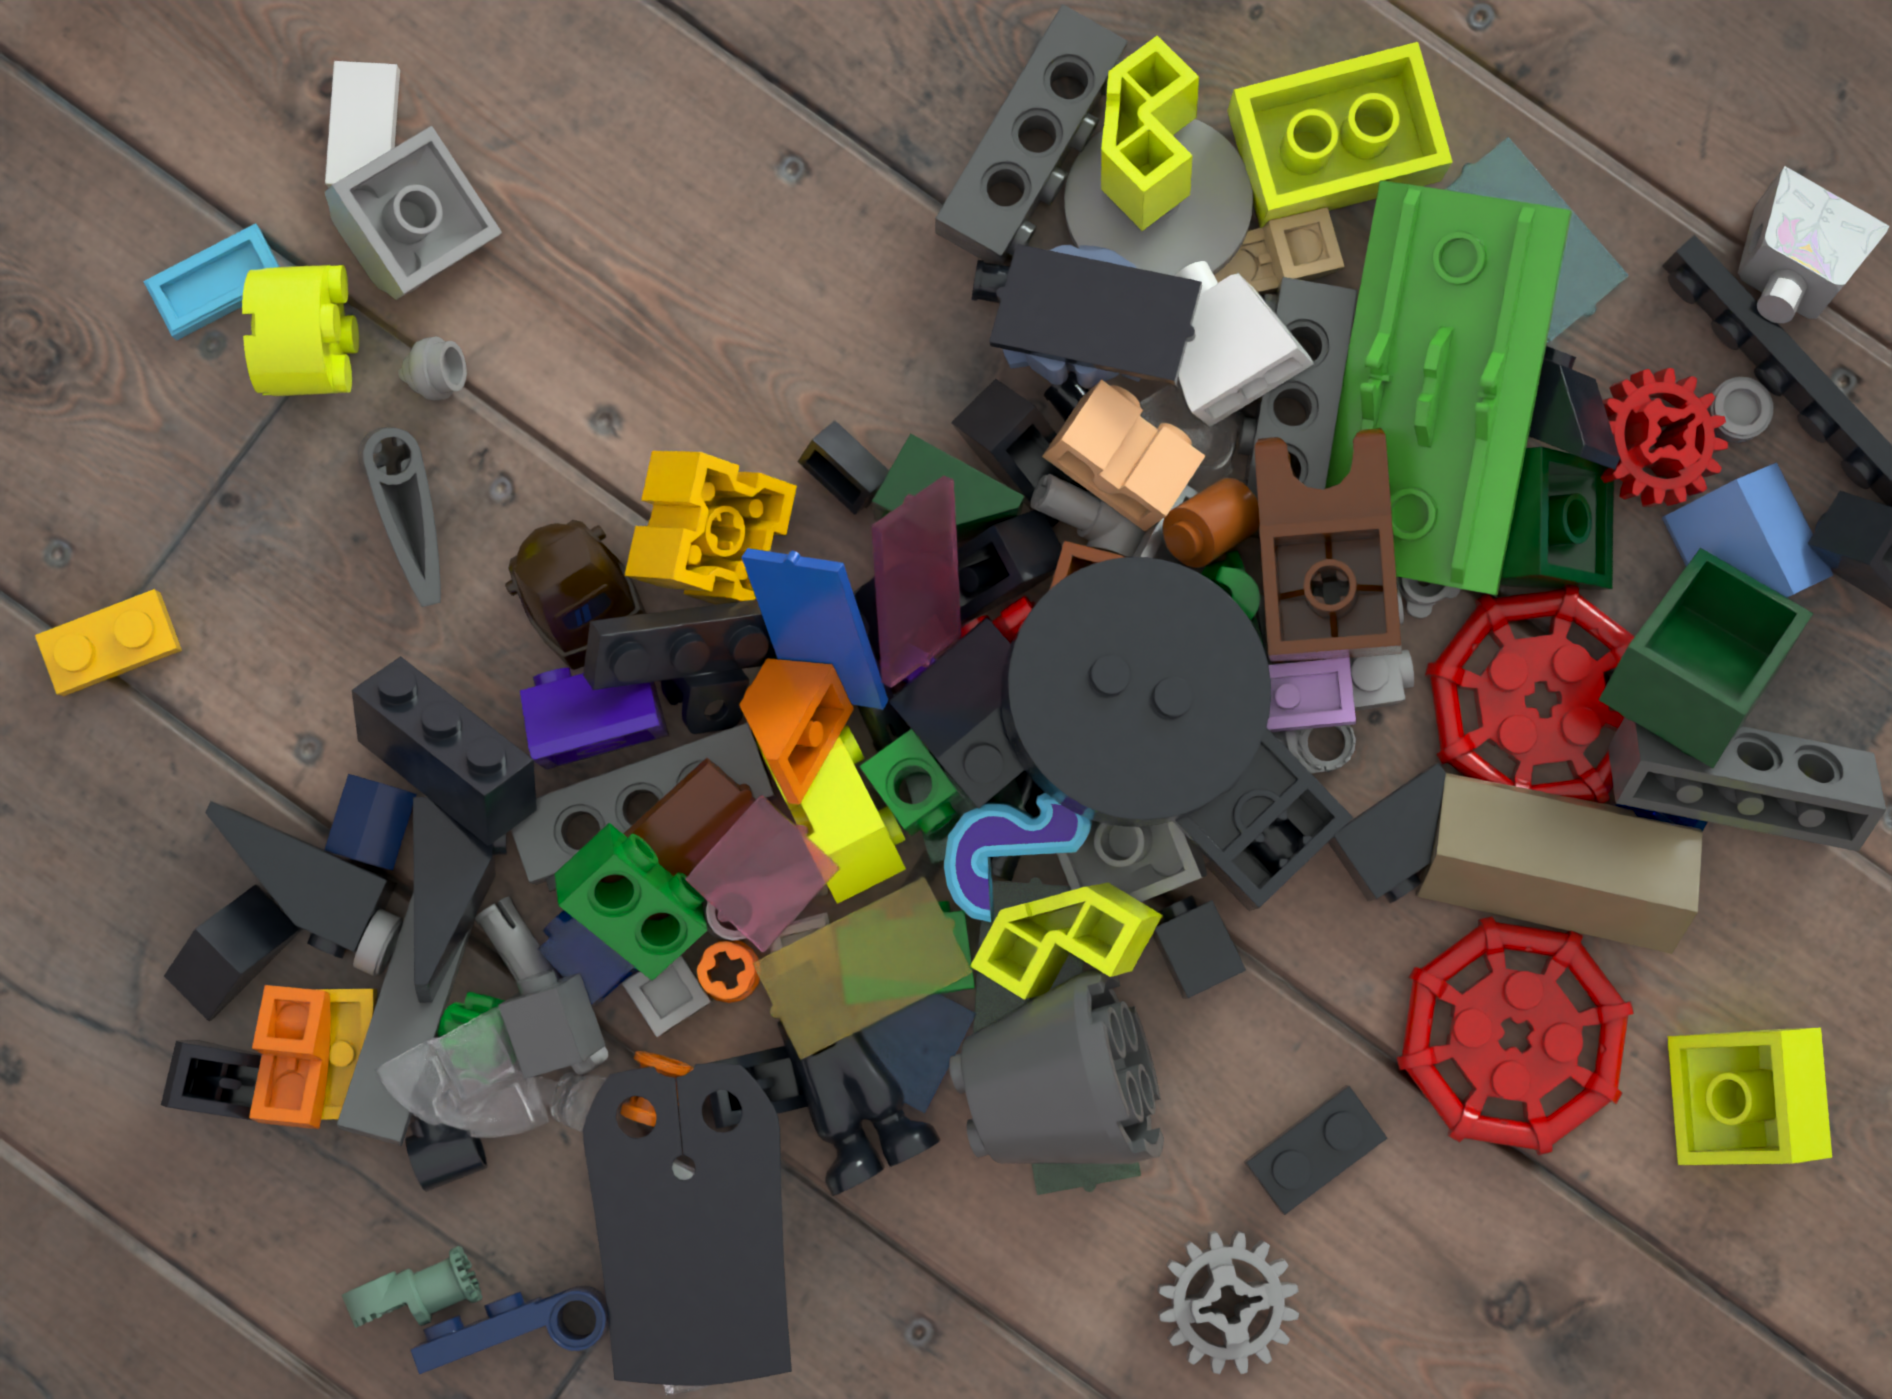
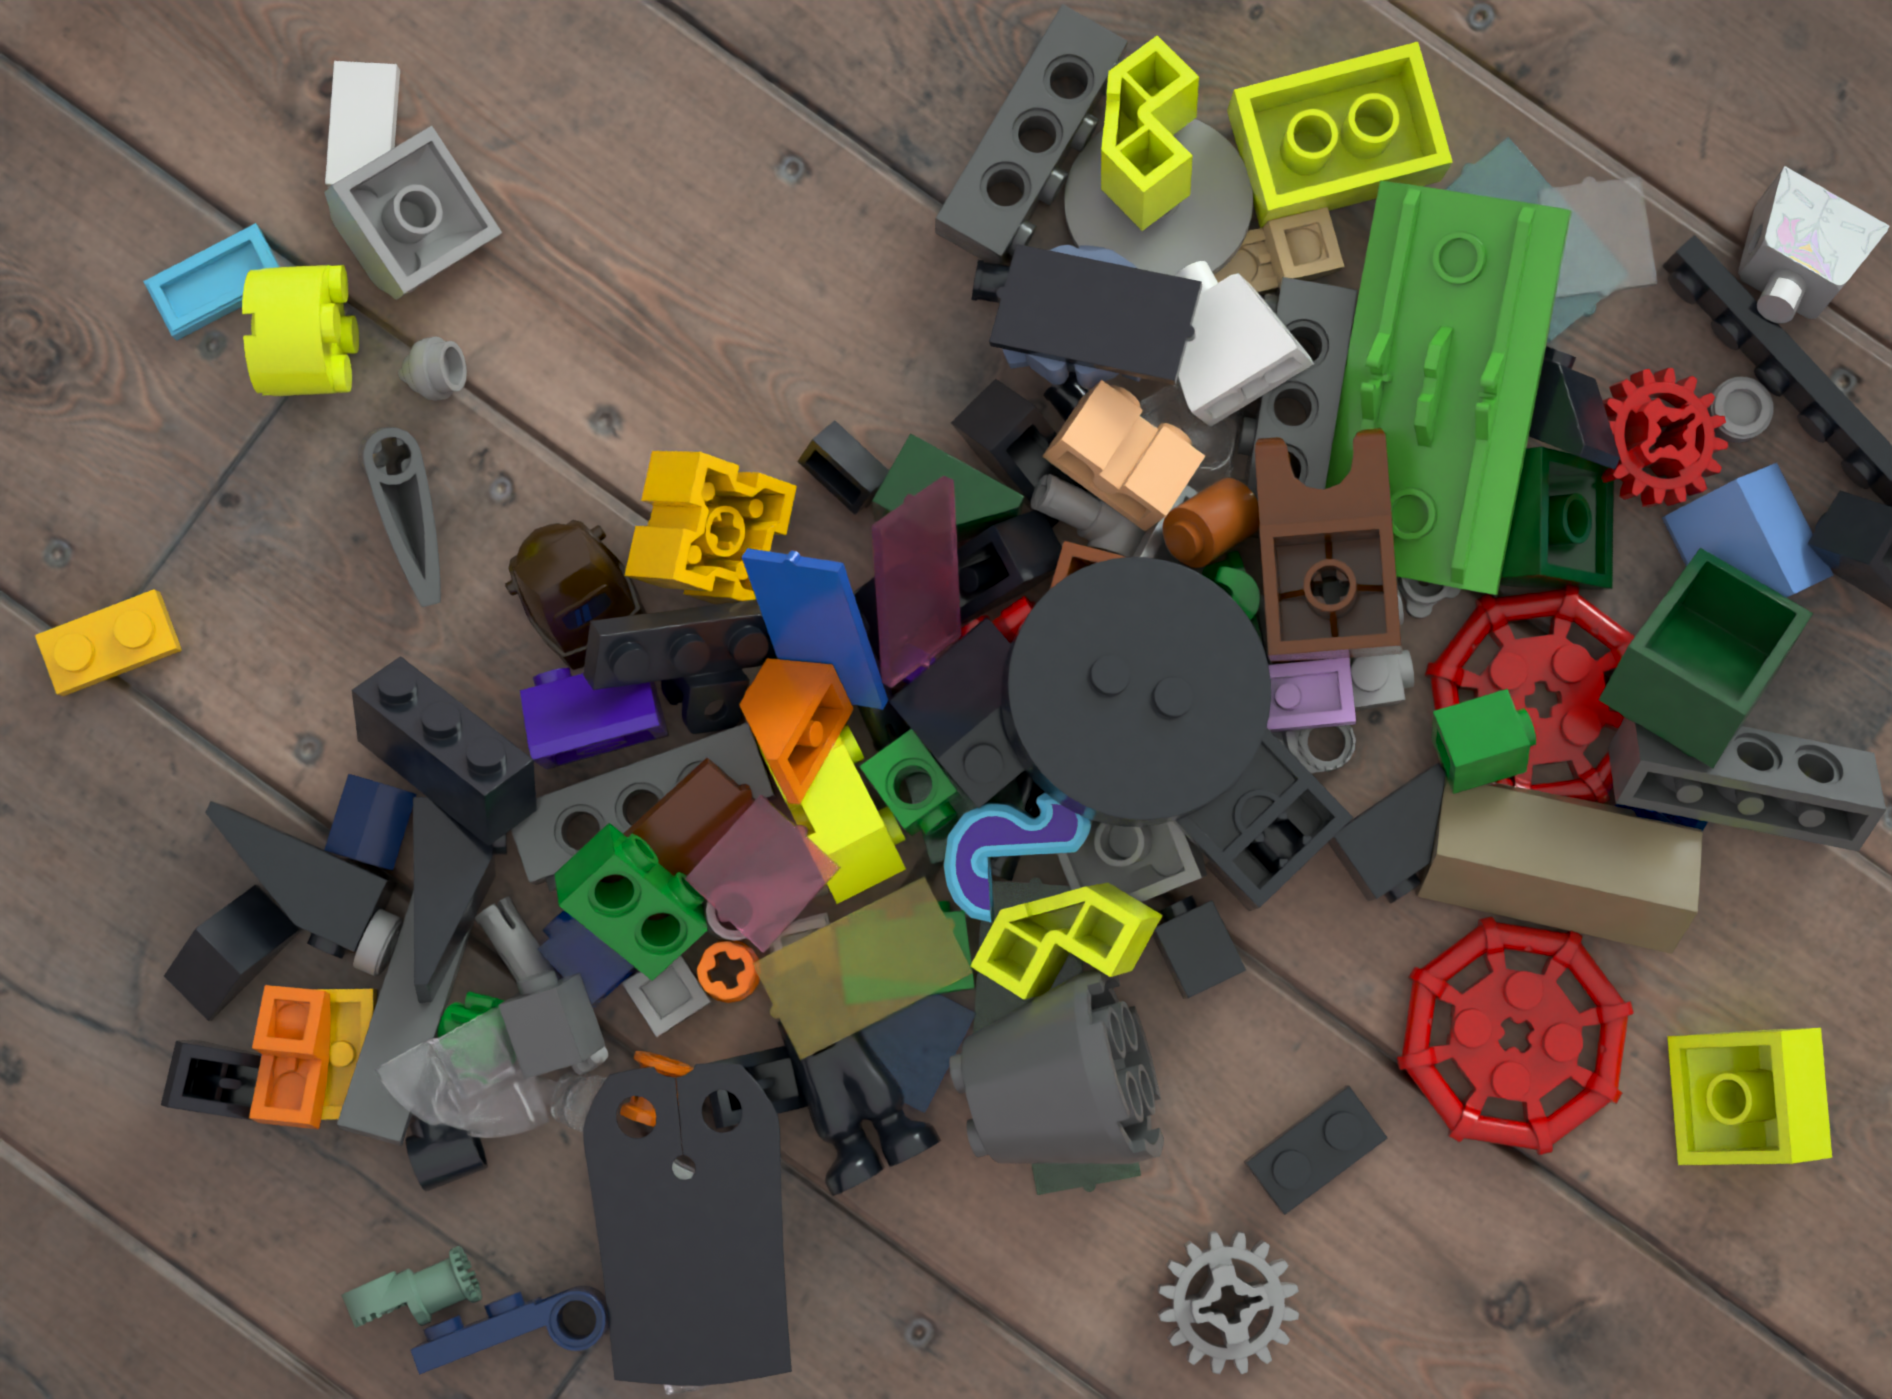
none -> green brick [1431,689,1536,794]
none -> clear piece [1536,176,1658,299]

